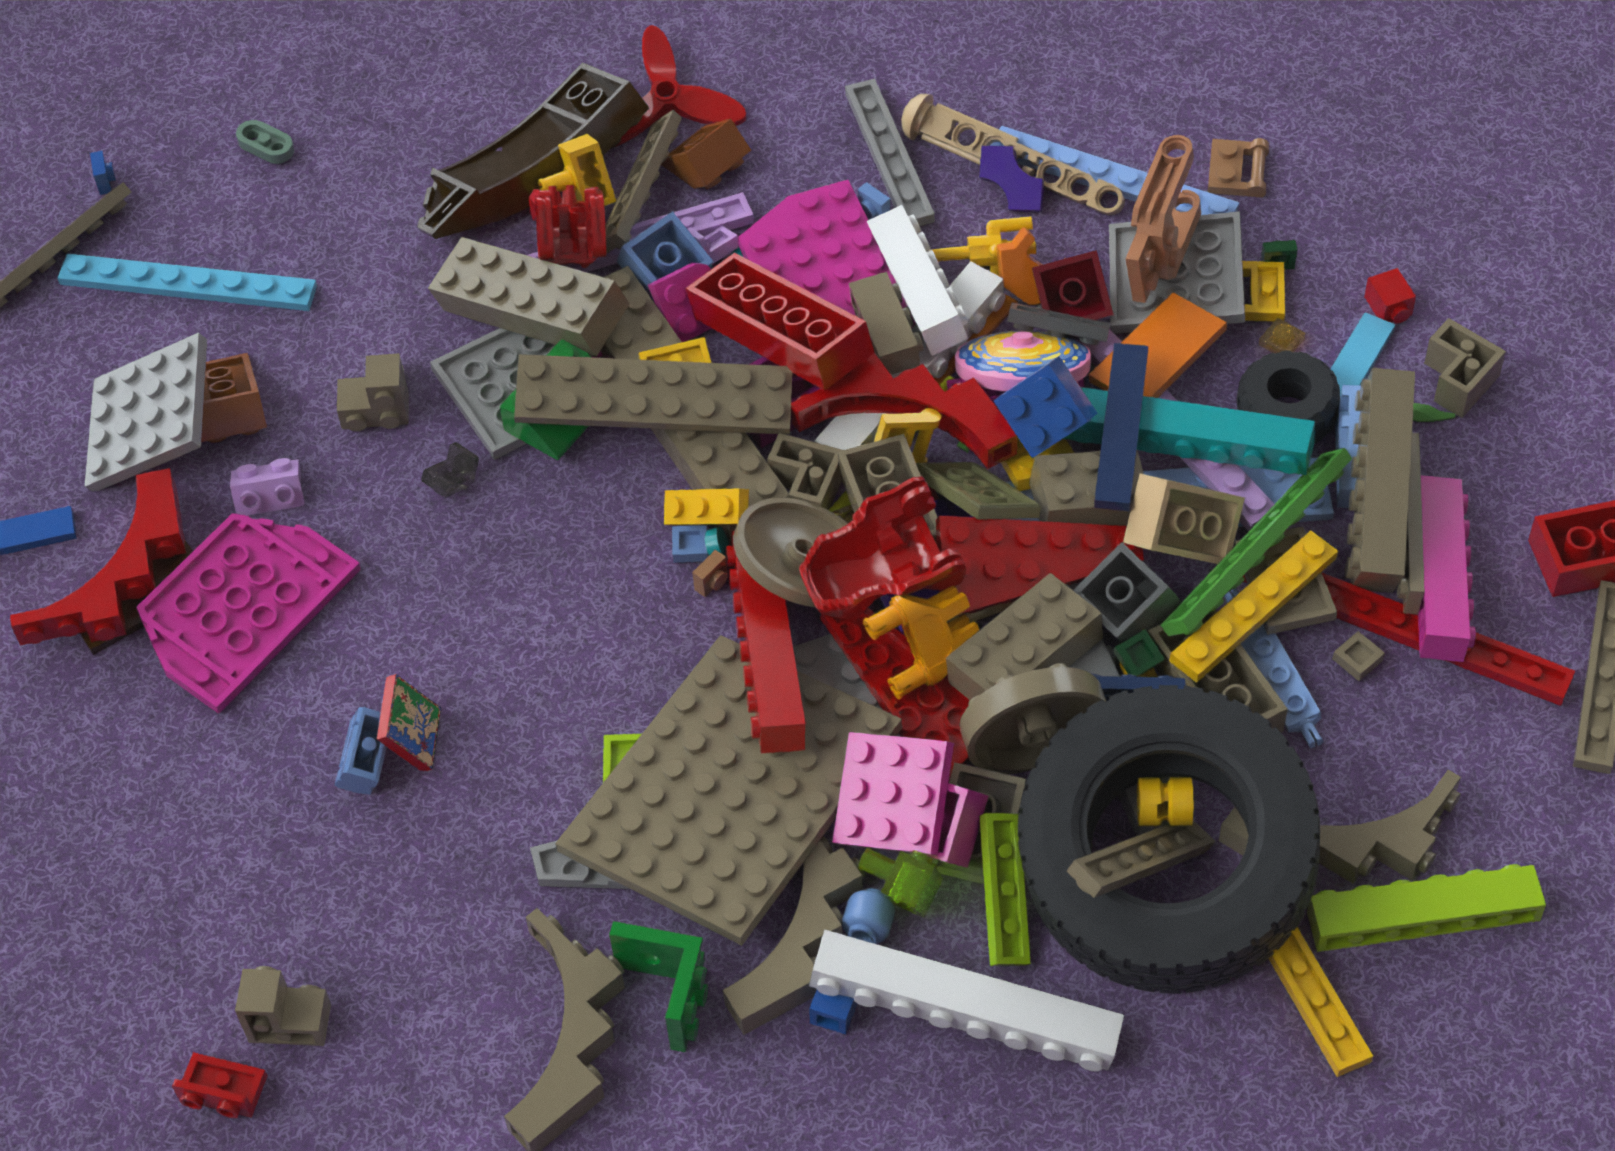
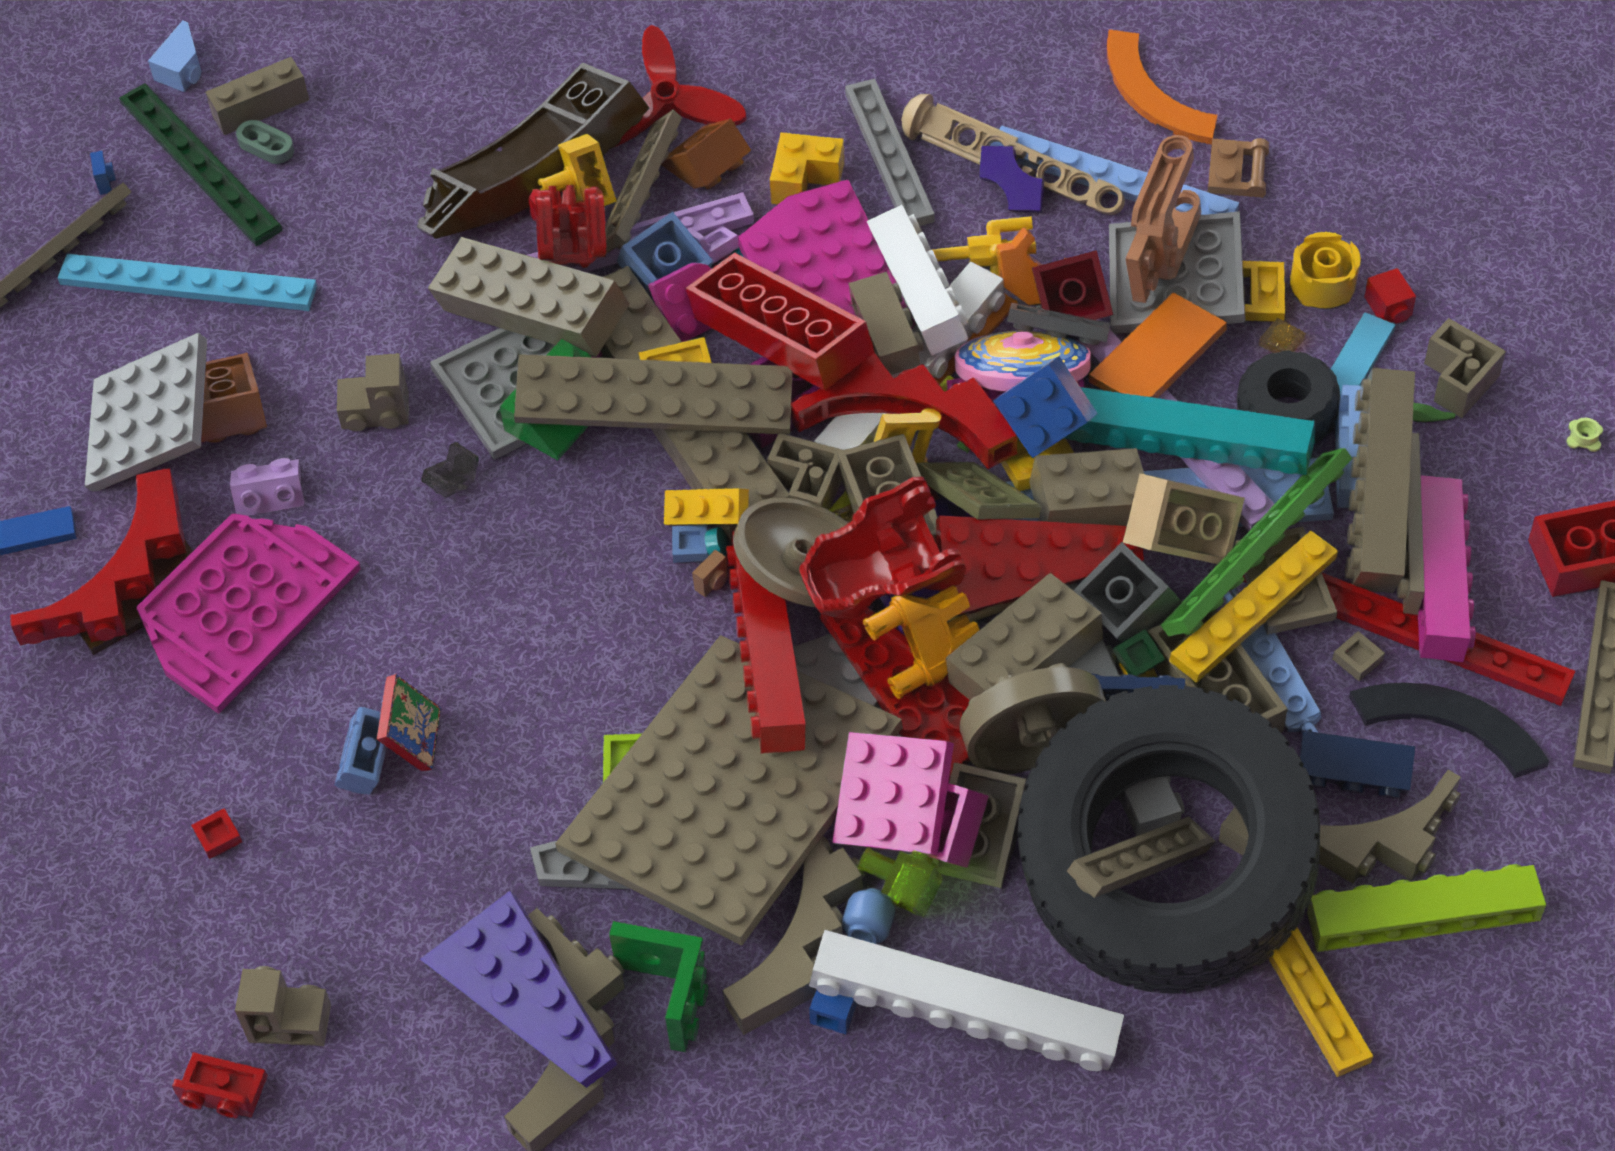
medium blue plate [858,182,890,220] -> none
lime plate [979,813,1031,966] -> none
dark blue tile [1094,343,1149,511] -> none
yellow wheel [1137,777,1194,826] -> none
dark green plate [1260,240,1298,270] -> none
none -> dark green tile [119,83,283,247]
none -> light blue slope [148,20,202,92]
none -> red plate [191,808,242,859]
none -> dark tan brick [205,57,309,135]
none -> wing [420,891,618,1088]
none -> yellow brick [770,132,844,204]
none -> orange tile [1107,29,1217,145]
none -> yellow brick [1290,232,1361,308]
none -> dark blue brick [1299,731,1416,799]
none -> black tile [1349,683,1549,778]
none -> yellowish green plate [1566,418,1603,452]

